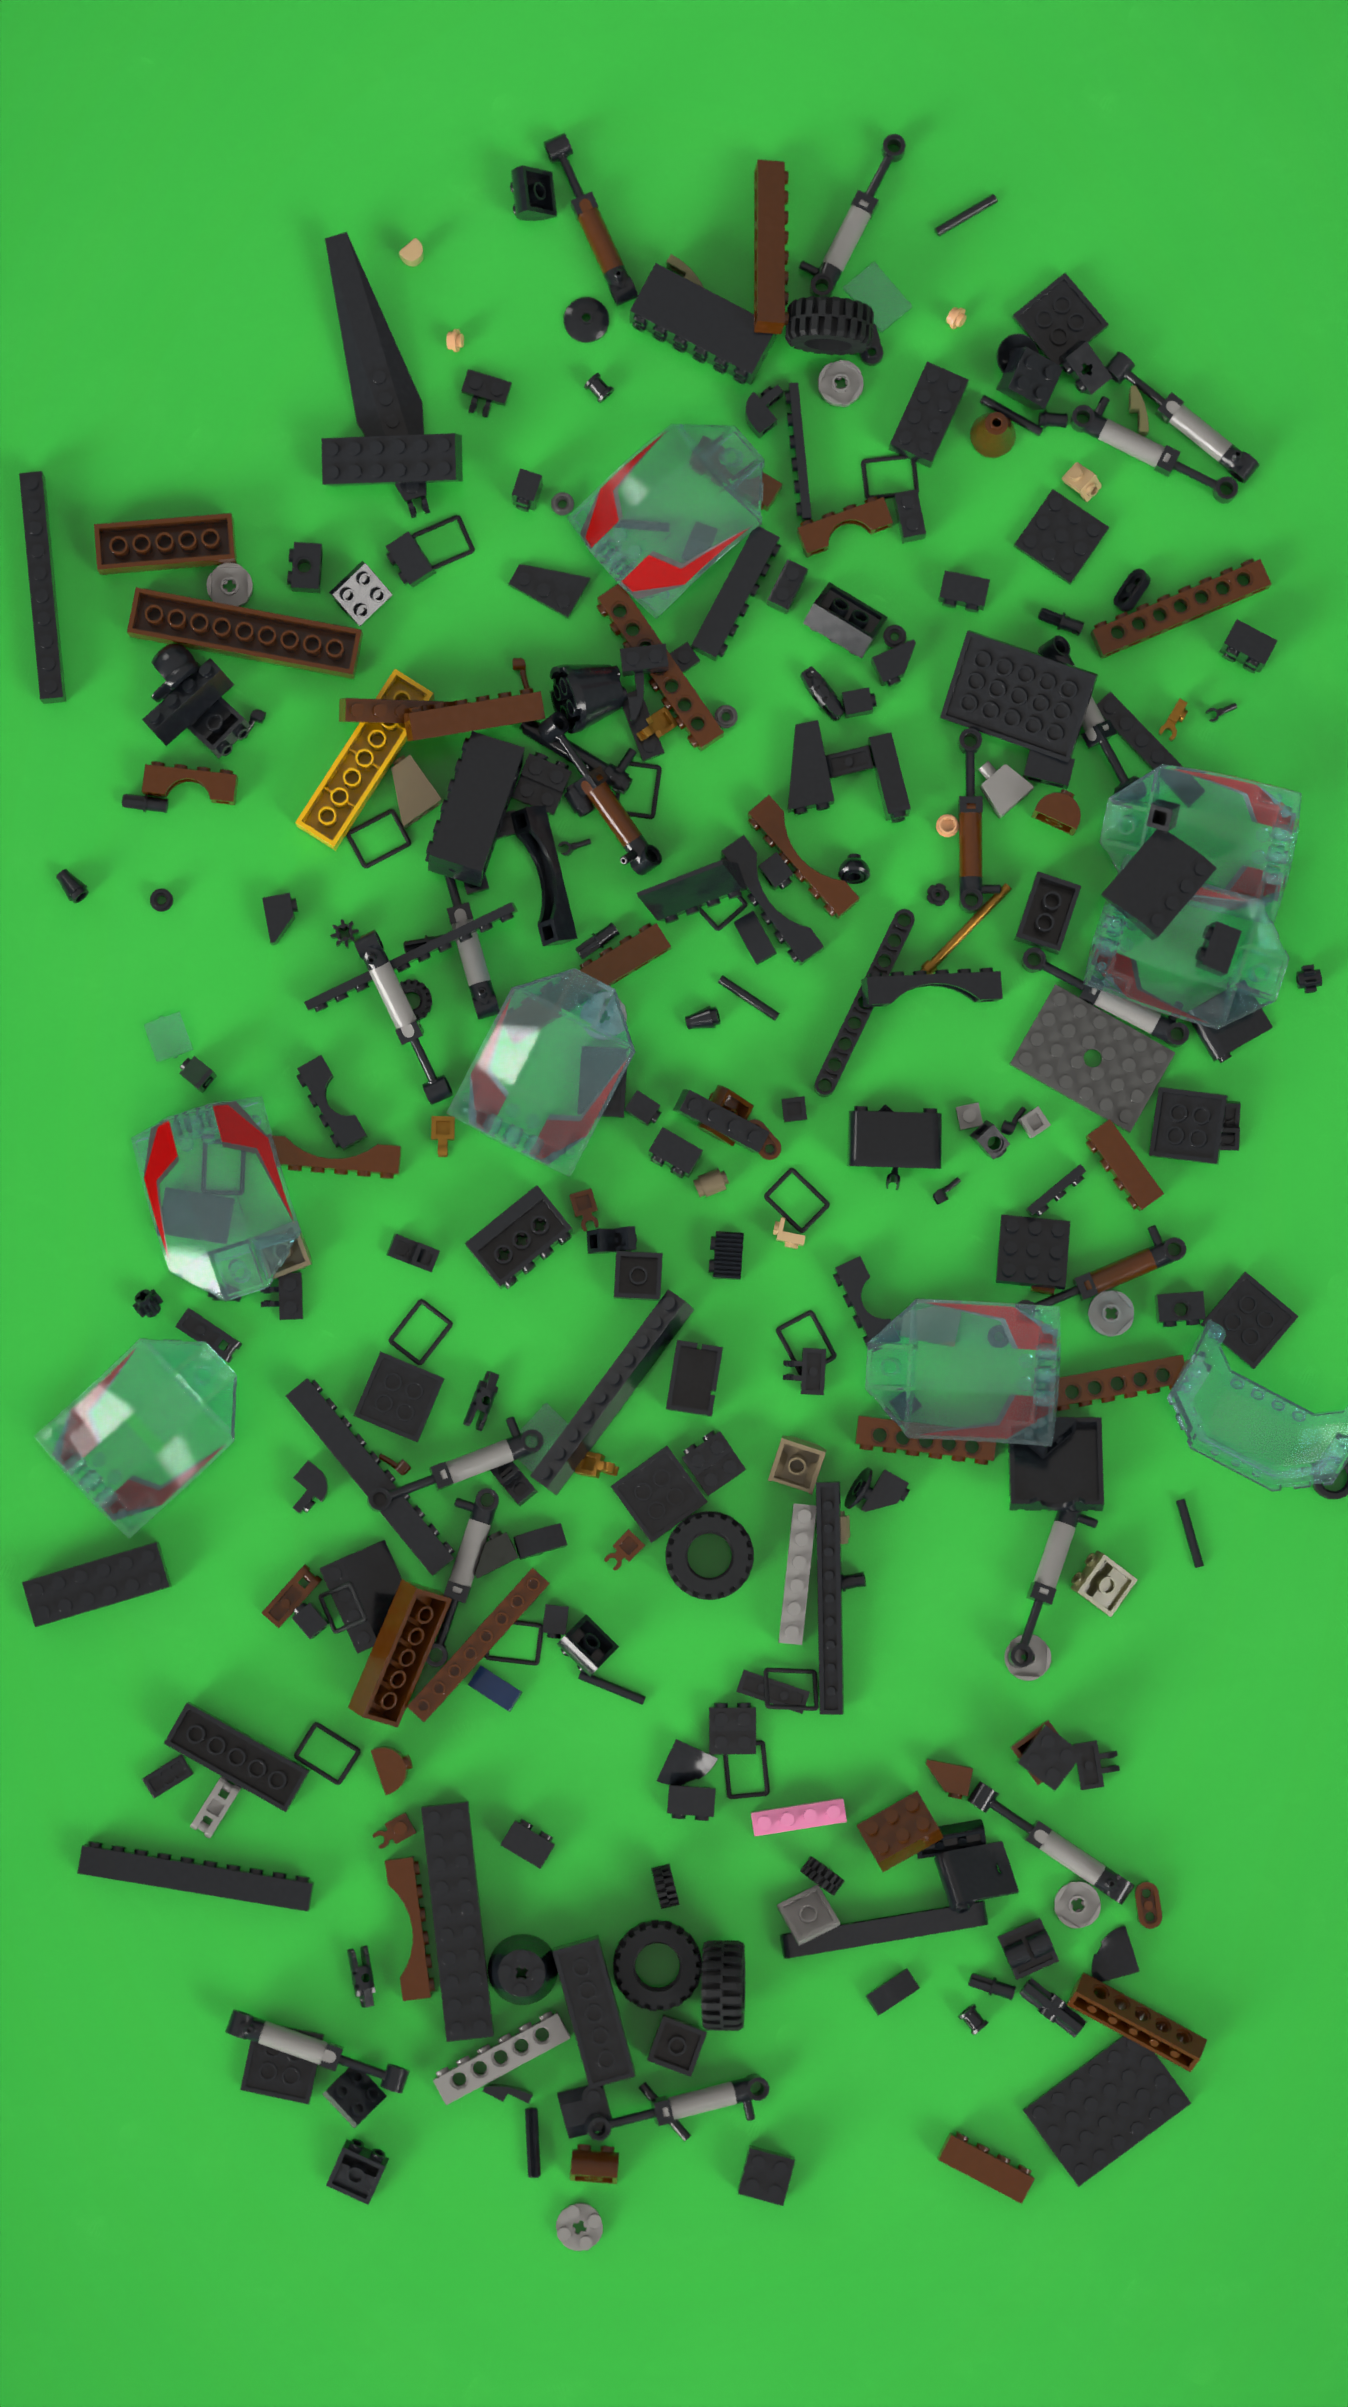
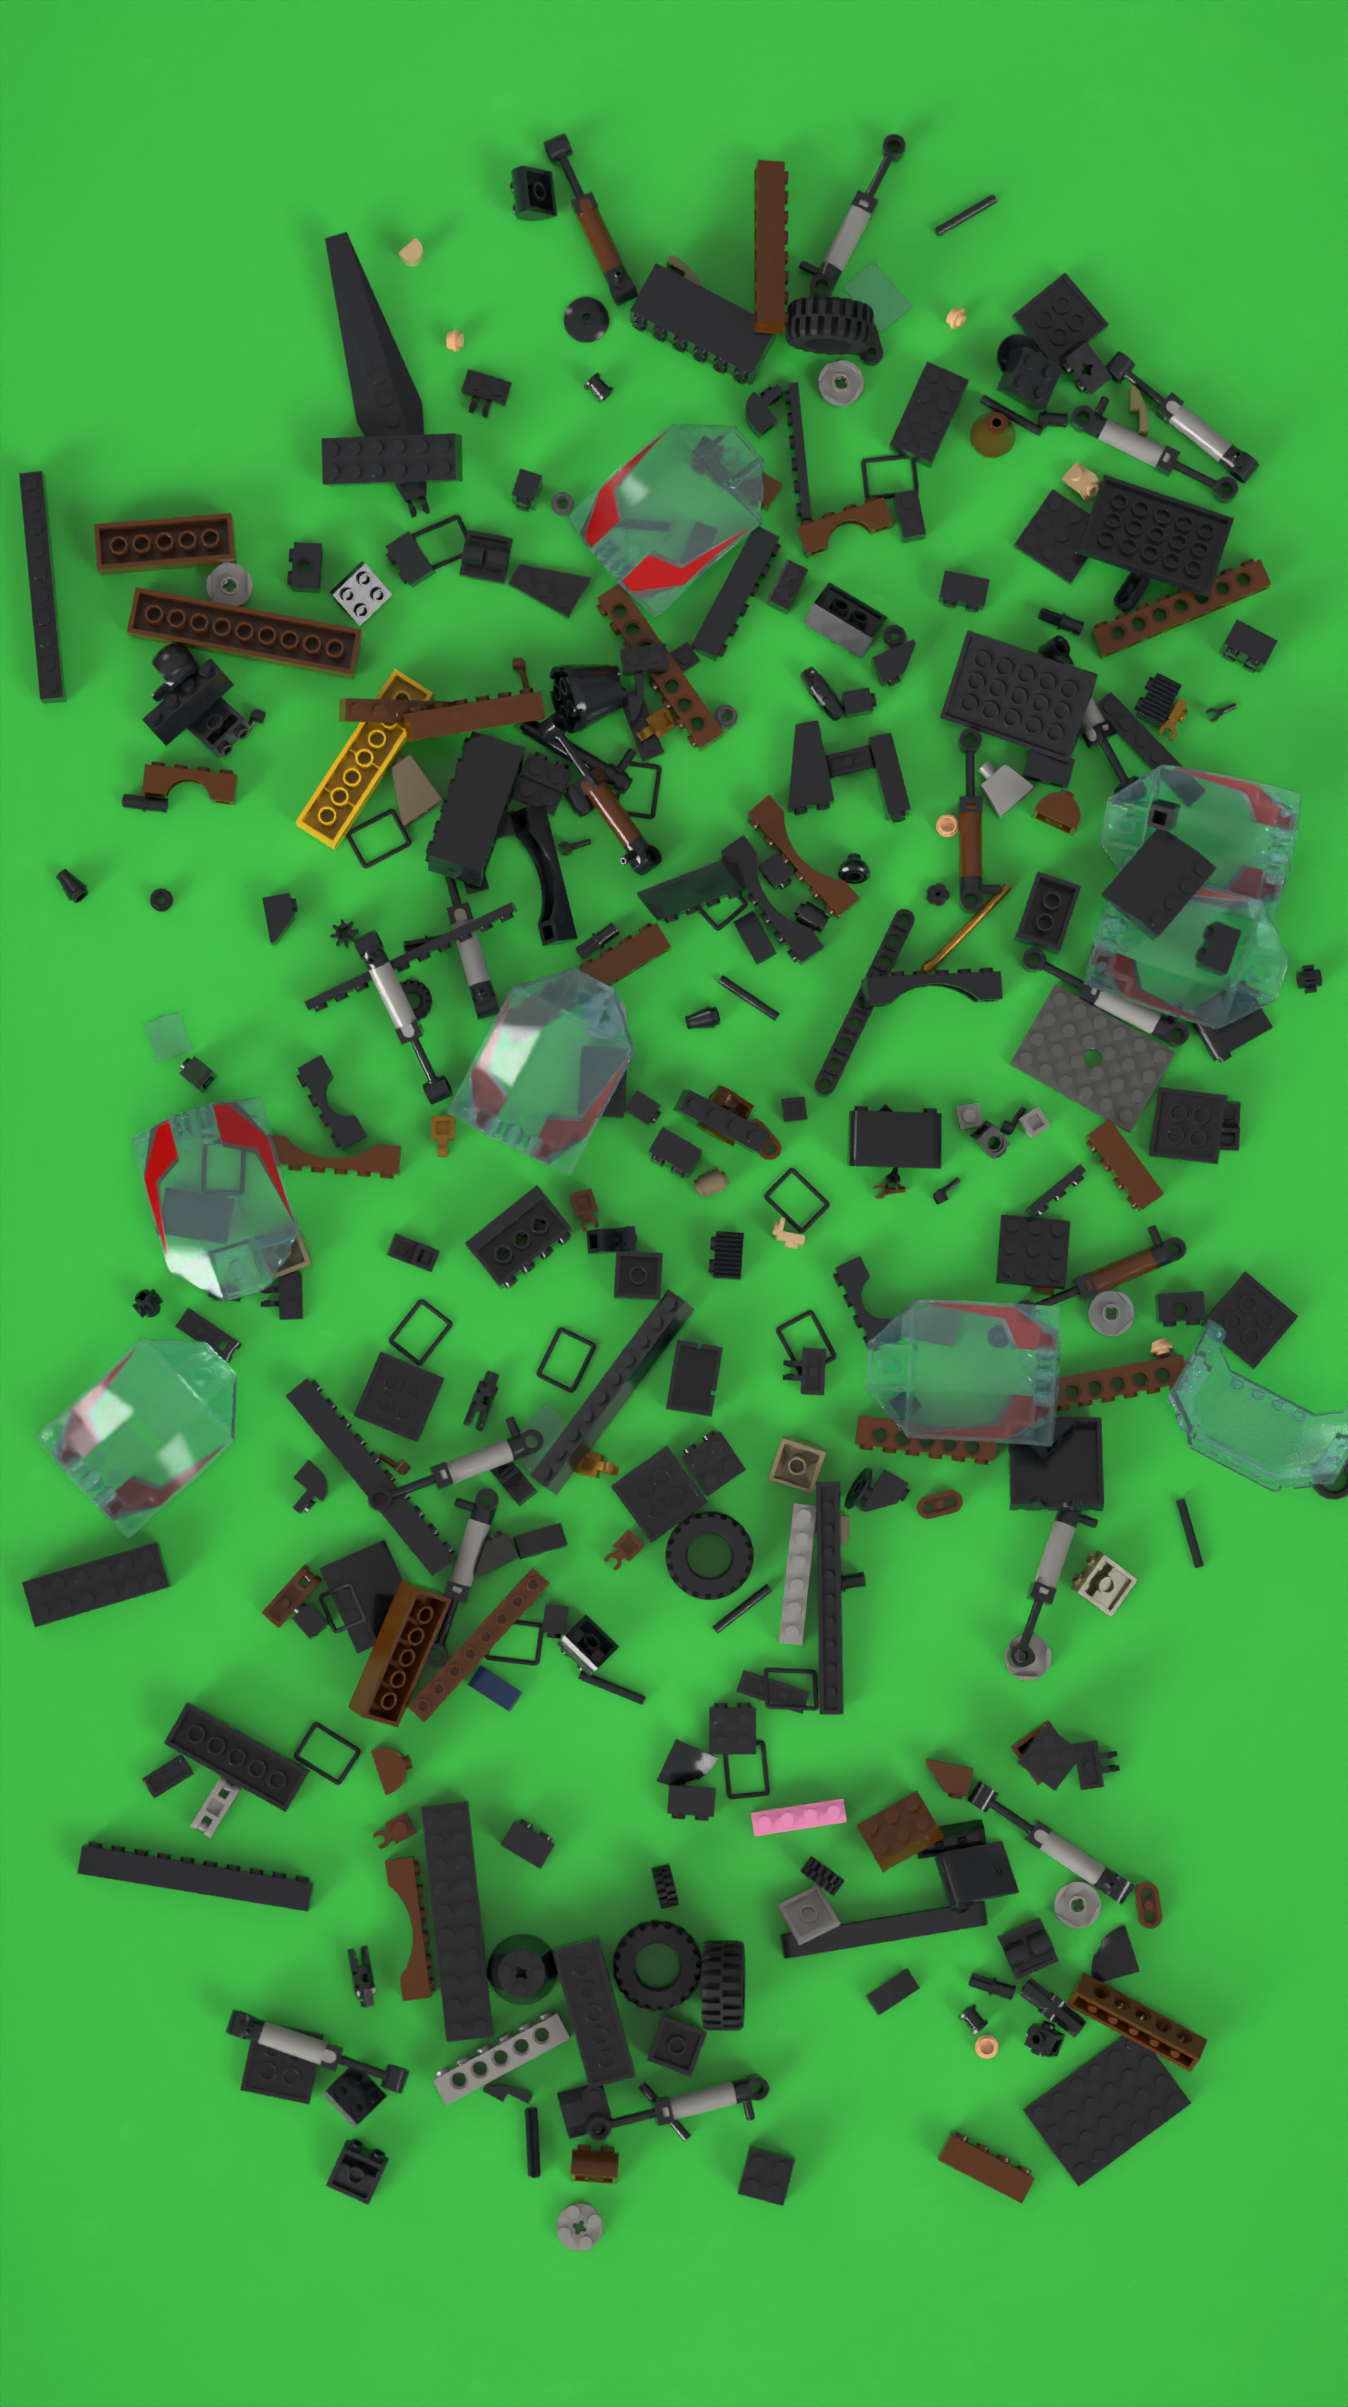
none -> black plate [459,530,513,585]
none -> black piece [536,1327,596,1393]
none -> black bar [712,1584,772,1634]
none -> black brick [794,901,830,933]
none -> reddish brown hand [873,1185,906,1199]
none -> reddish brown plate [917,1490,963,1519]
none -> light nougat plate [975,2035,998,2059]
none -> black brick [1024,2021,1066,2057]
none -> black plate [1077,475,1234,597]
none -> black brick [1134,673,1182,728]
none -> light nougat plate [1151,1339,1174,1359]

